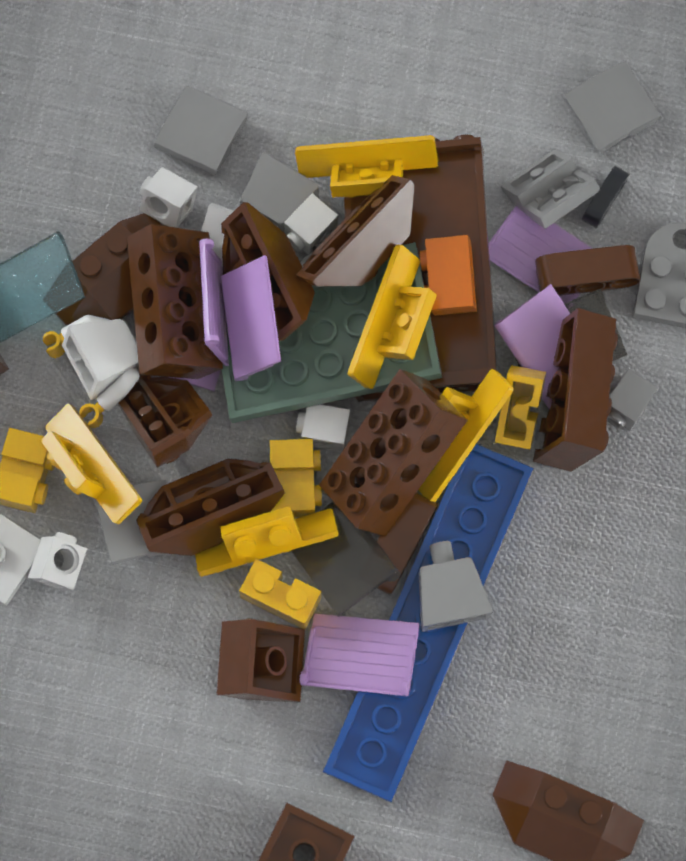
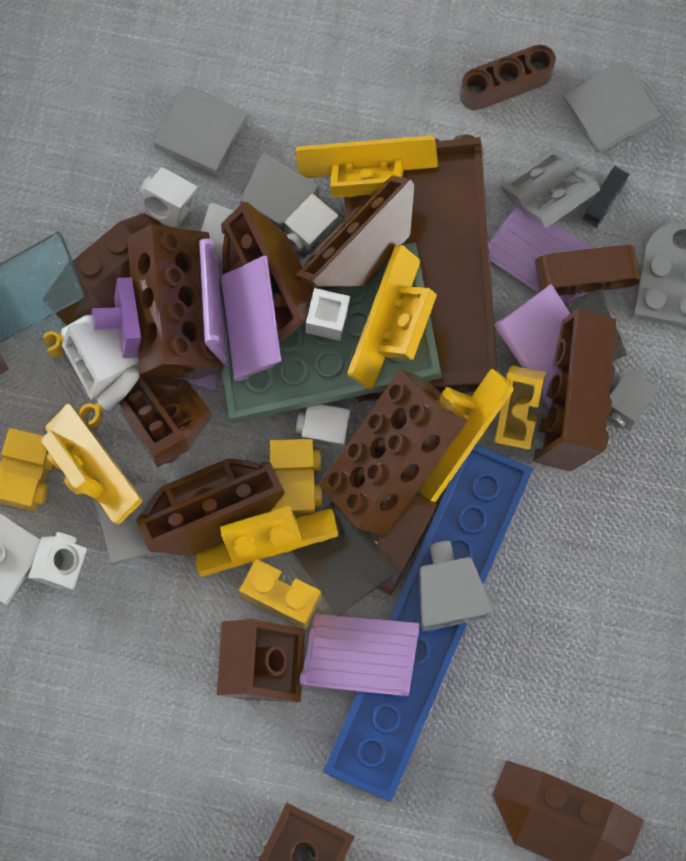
orange brick [420,235,477,316] -> none
none -> medium lavender tile [92,277,141,358]
none -> white brick [306,288,350,341]
none -> reddish brown beam [460,44,556,110]

